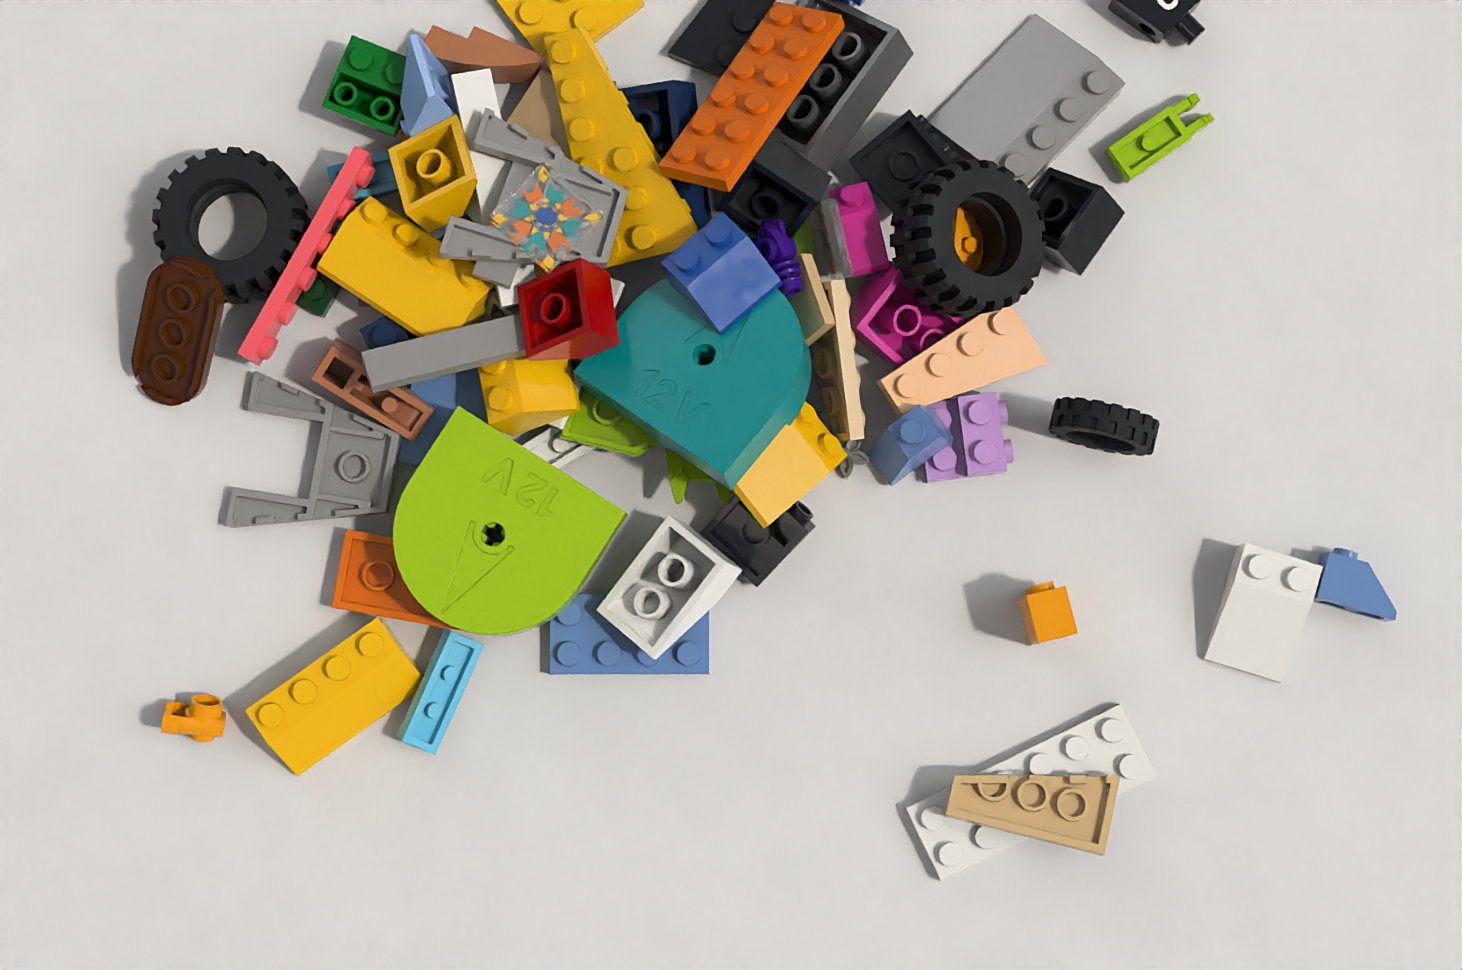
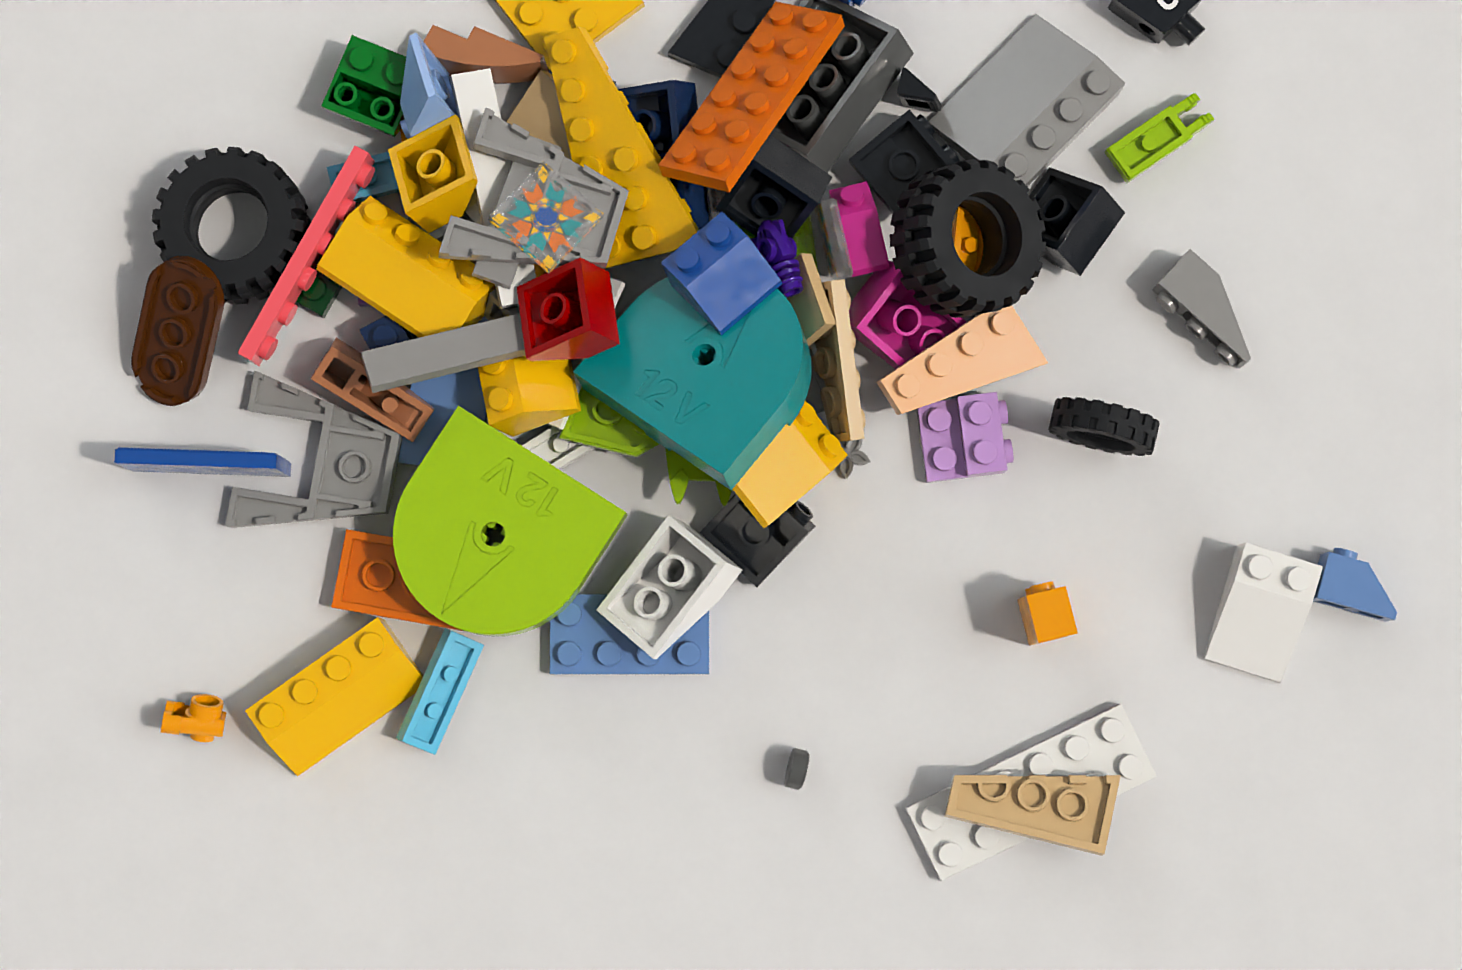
medium blue slope [869,404,954,486] -> none
none -> blue tile [114,447,291,477]
none -> dark grey tile [784,748,809,790]
none -> black slope [897,67,942,112]
none -> light grey slope [1152,249,1251,369]

